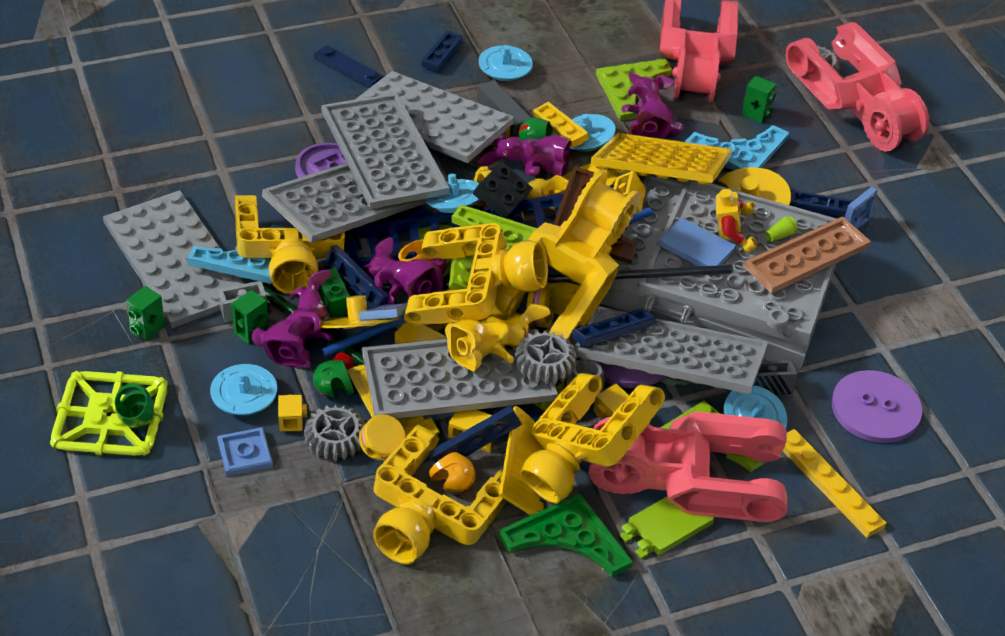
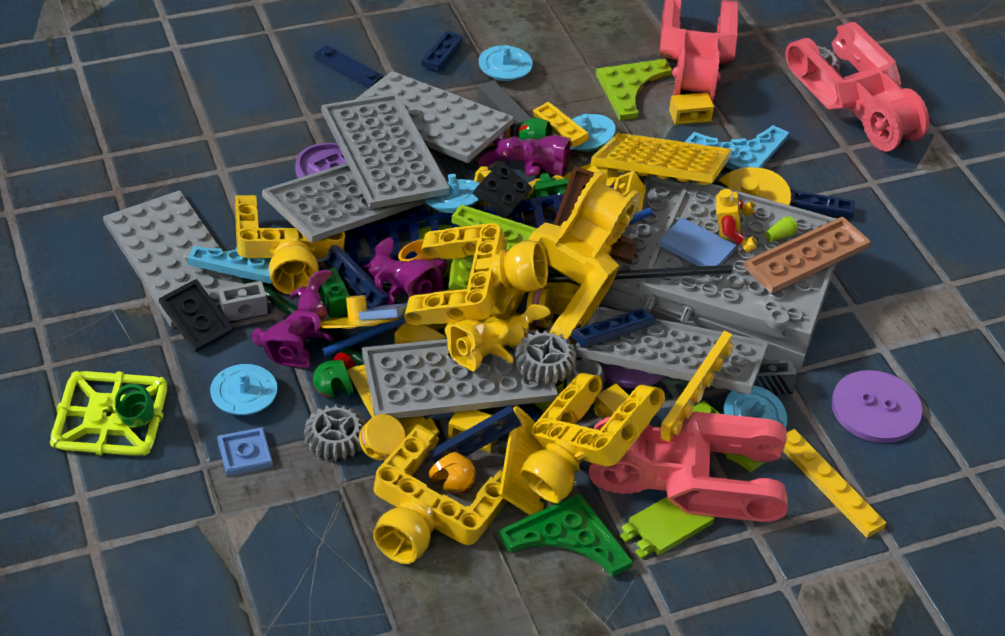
green brick [126,285,165,341] -> none
green brick [231,290,268,345] -> none
yellow brick [278,395,307,432] -> none
magenta animal [621,72,684,139] -> none
green brick [741,76,776,123] -> none
medium blue tile [845,186,877,229] -> none
none -> black plate [159,279,233,353]
none -> green hips [529,173,568,207]
none -> yellow plate [661,331,734,442]
none -> yellow brick [669,92,714,125]

